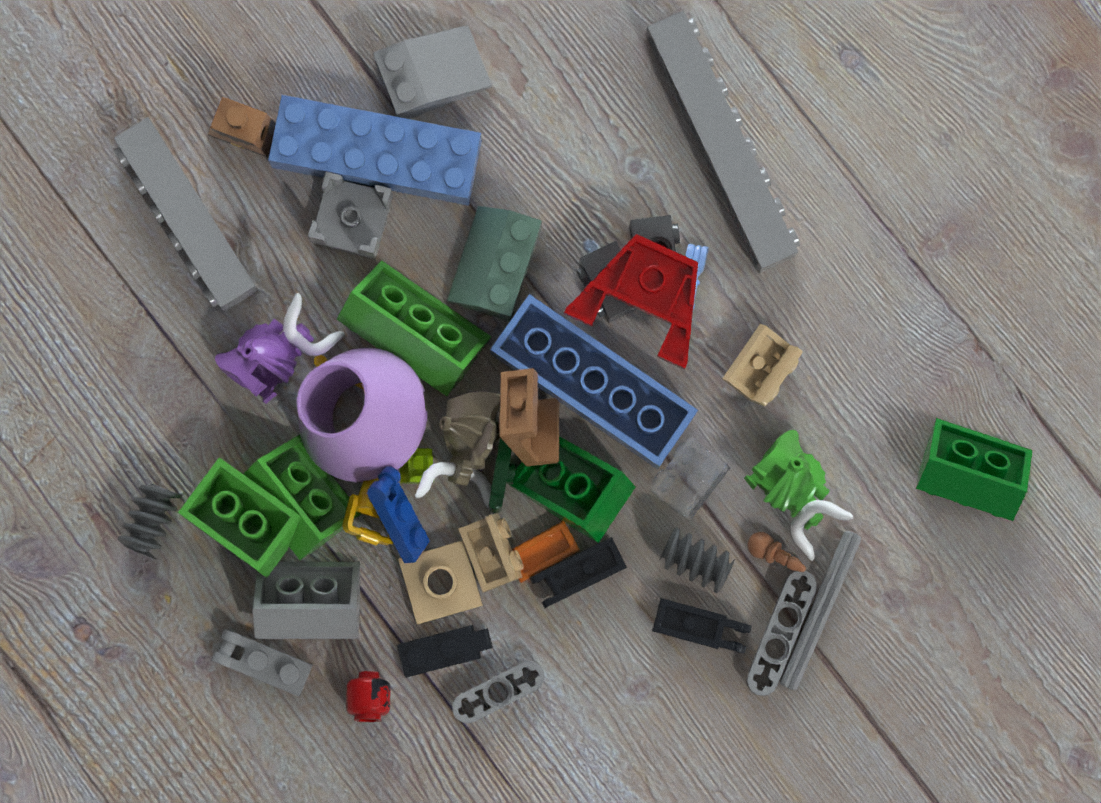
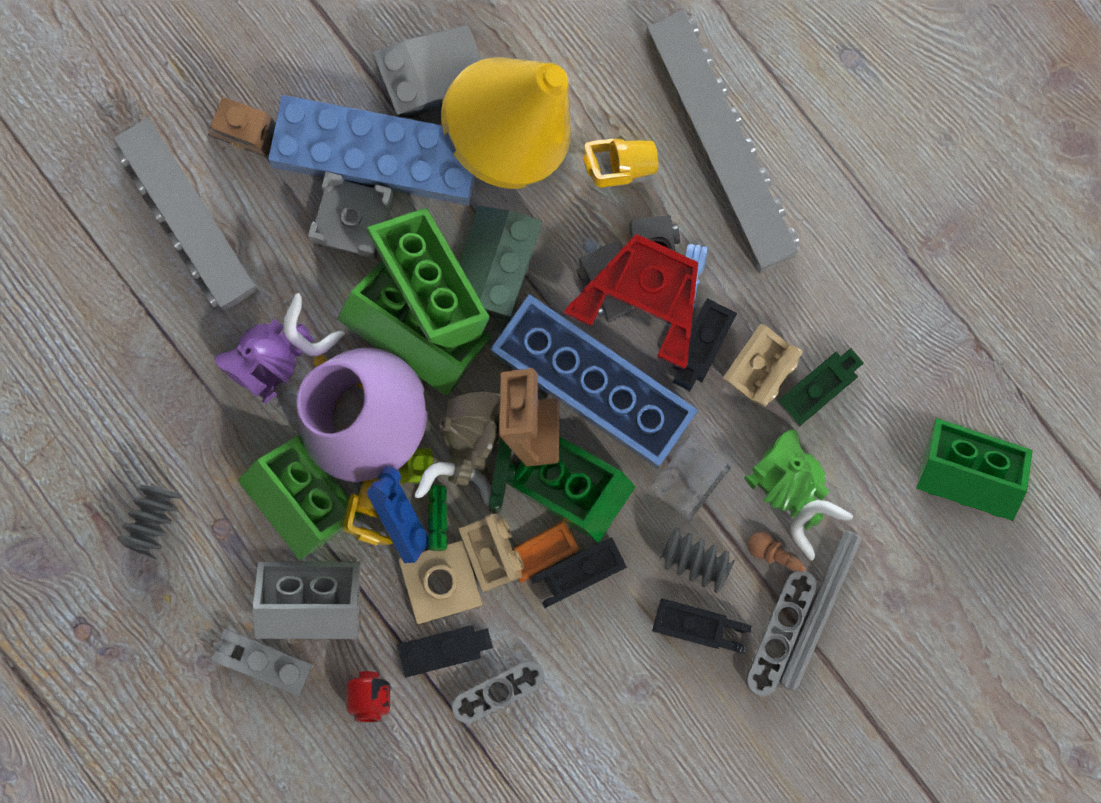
bright green slope [178,457,301,578] -> none
none -> bright green slope [366,207,490,348]
none -> green axle [428,485,447,551]
none -> yellow cone [441,57,571,189]
none -> yellow piece [583,138,658,187]
none -> black hinge [672,298,737,392]
none -> dark green hinge [777,348,864,427]

